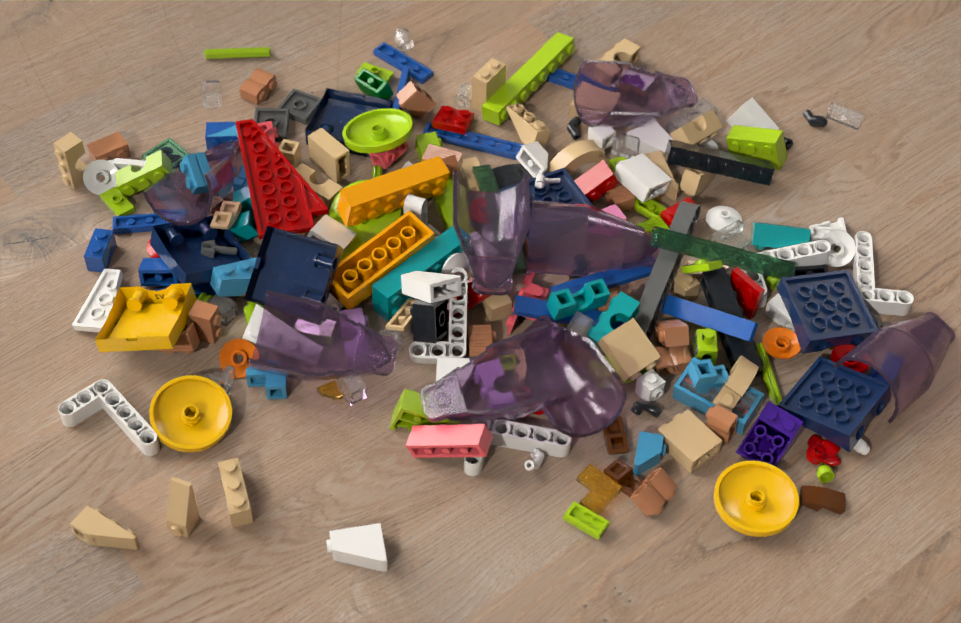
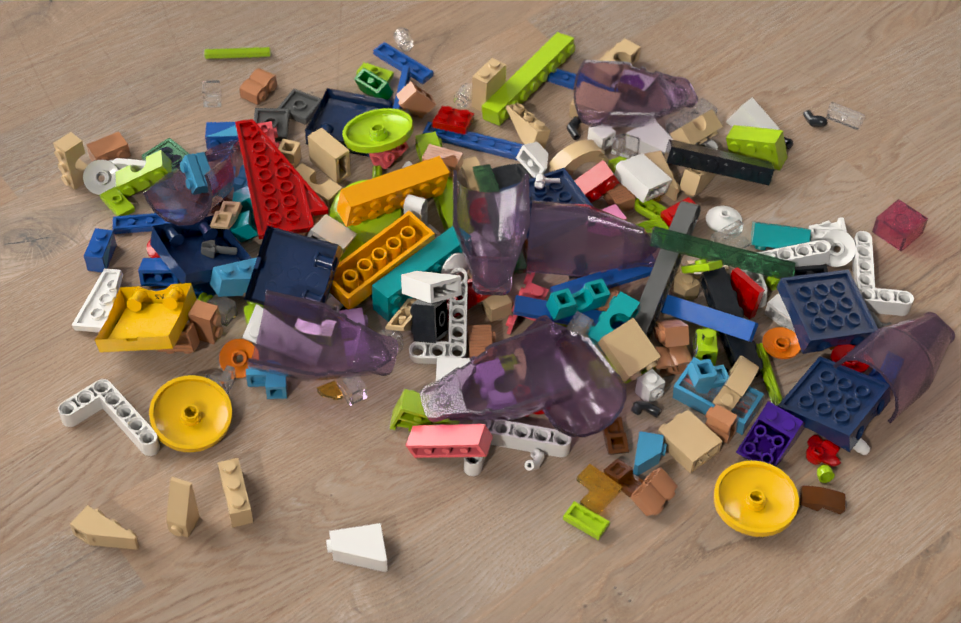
none -> clear pink brick [872,199,928,252]

